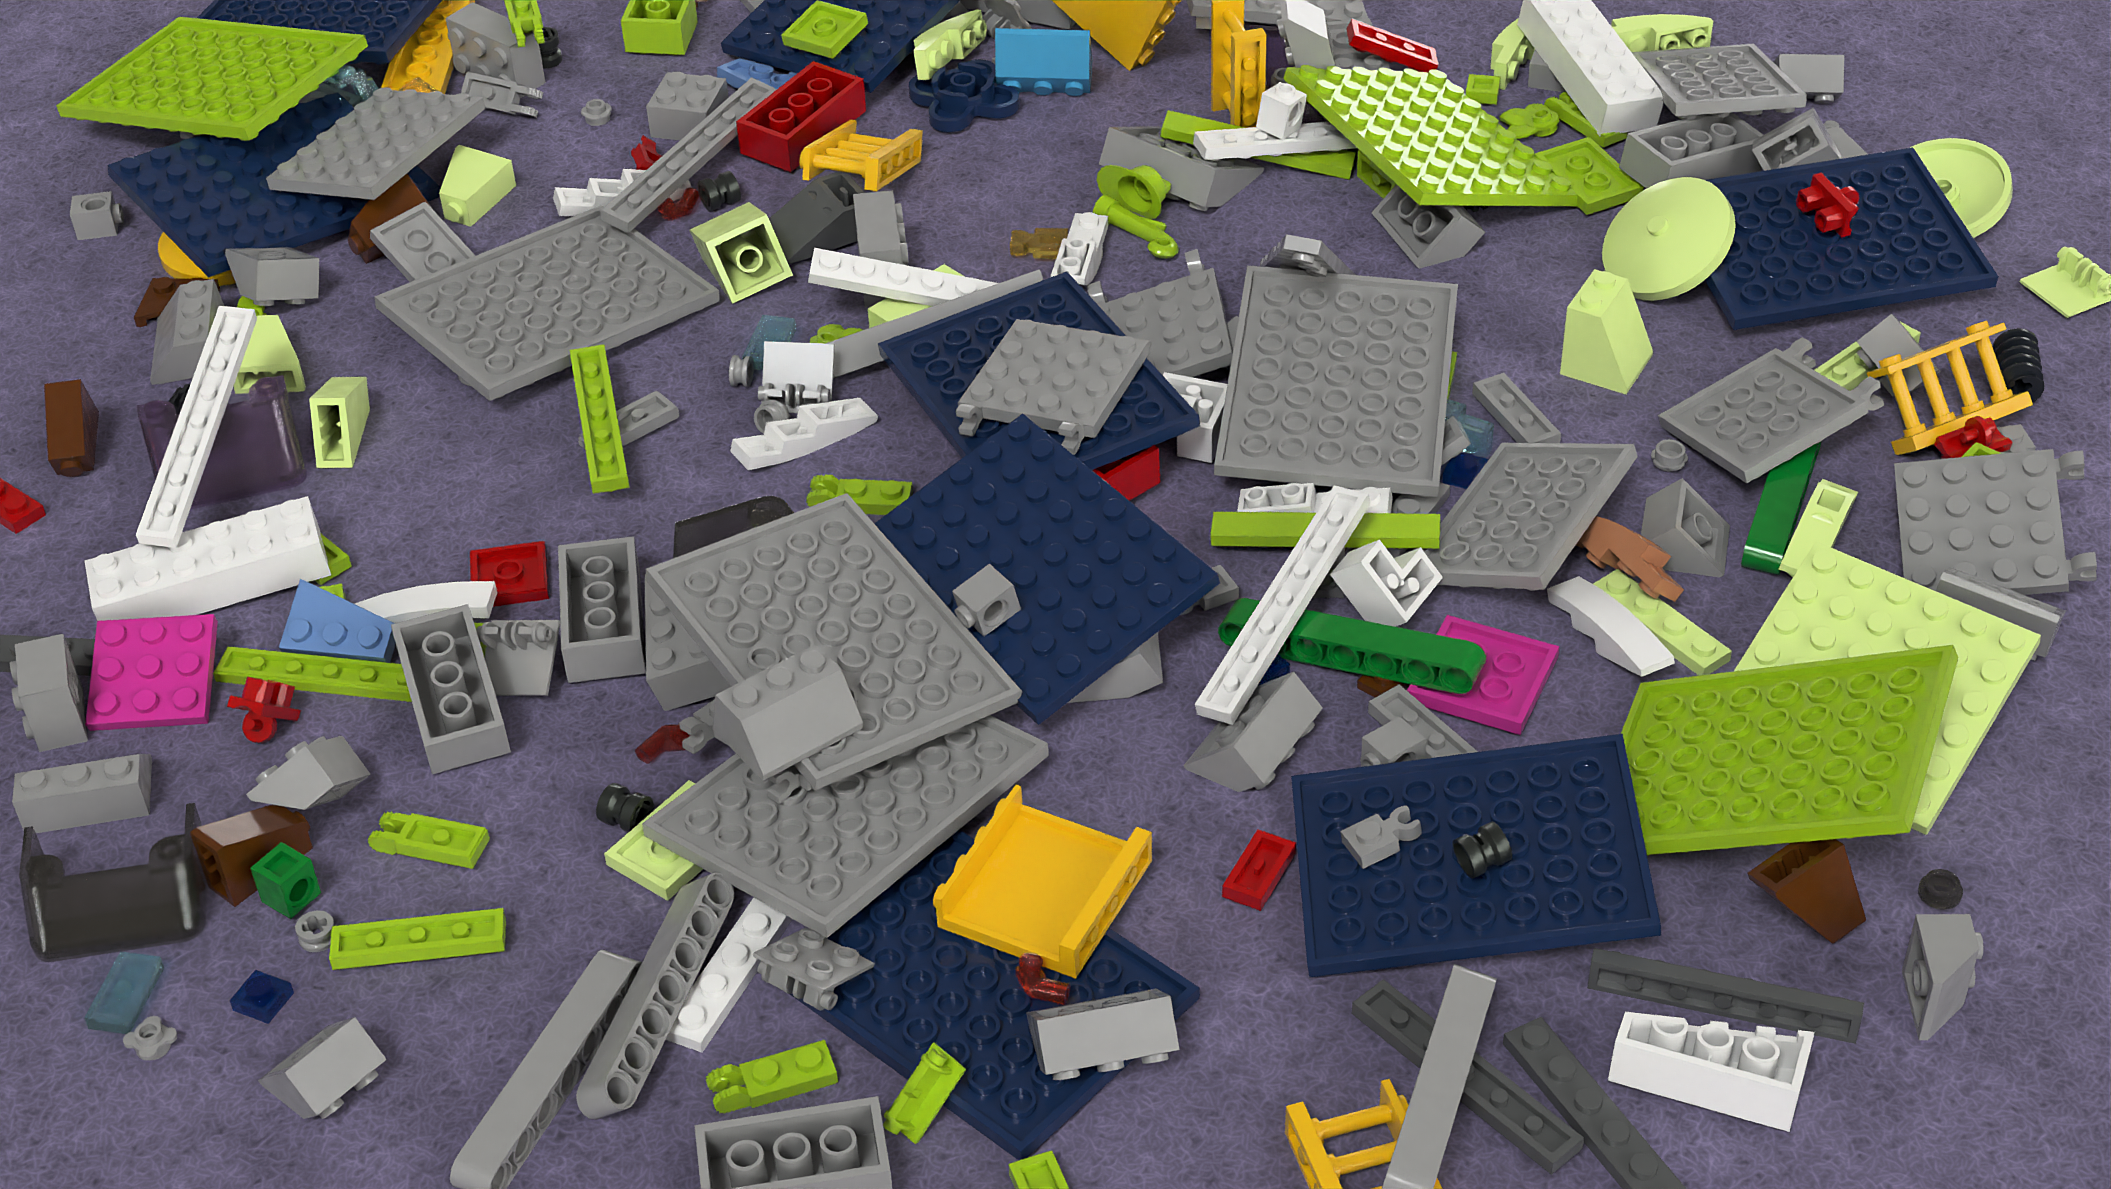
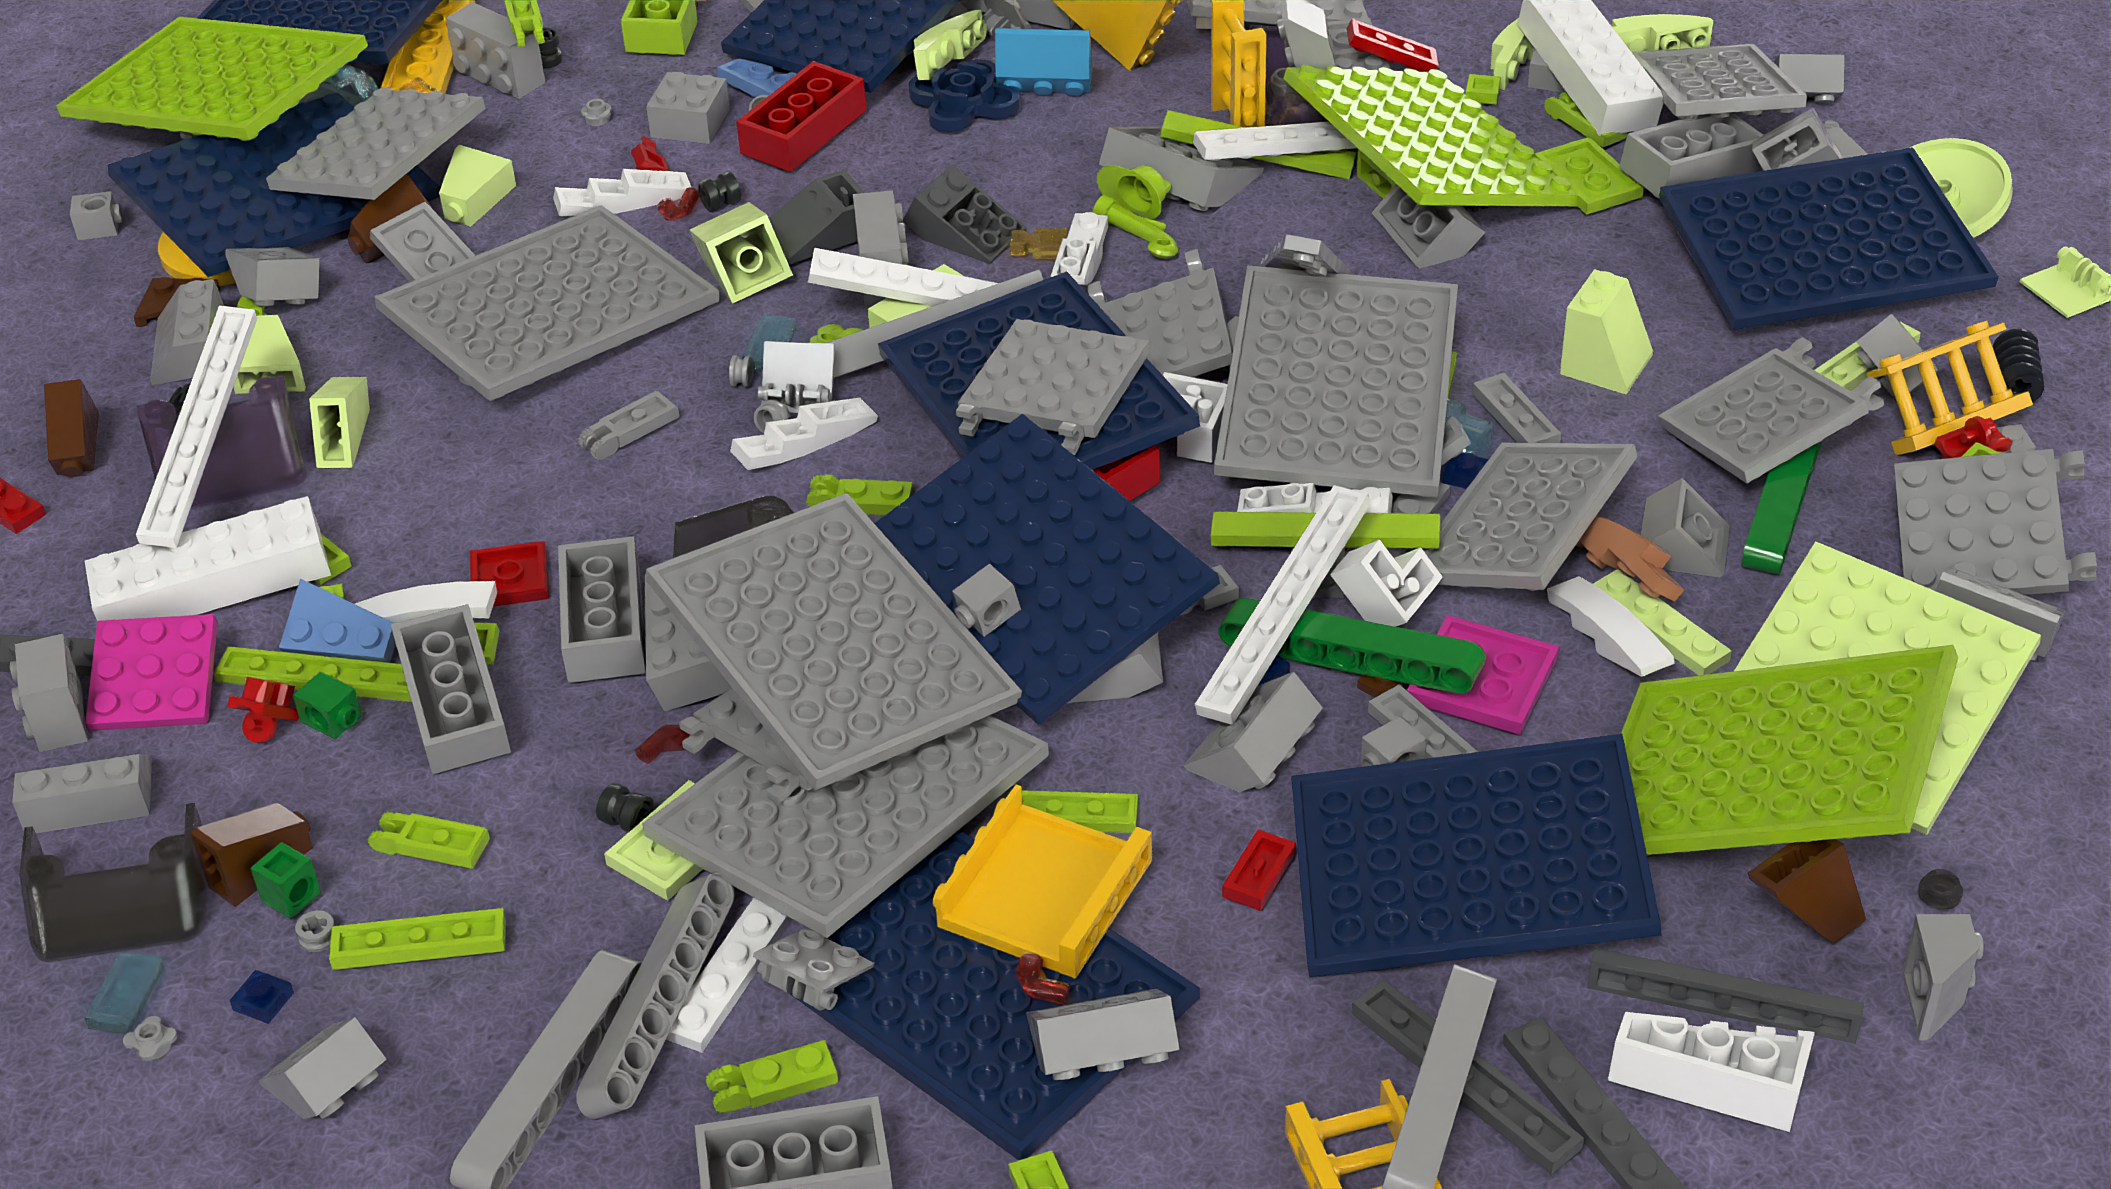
light grey slope [246,736,371,810] -> none
light grey hinge [461,72,544,118] -> none
light grey hinge [476,620,561,696] -> none
lime plate [569,344,630,494] -> none
light grey plate [601,77,777,233] -> none
light grey slope [713,644,863,781] -> none
lime plate [781,0,868,59] -> none
yellow fence [799,120,923,191] -> none
lime hinge [883,1042,966,1144] -> none
white brick [1256,82,1307,140] -> none
light grey plate [1340,806,1422,869] -> none
pearl dark grey wheel [1452,821,1512,879] -> none
lime plate [1499,103,1559,139] -> none
yellowish green dish [1602,177,1736,301] -> none
light grey plate [1651,439,1688,472] -> none
yellowish green slope [1779,479,1858,577] -> none
red hips [1796,172,1859,238] -> none
none -> green brick [293,672,362,739]
none -> dark grey slope [903,165,1027,264]
none -> lime tile [1022,790,1138,833]

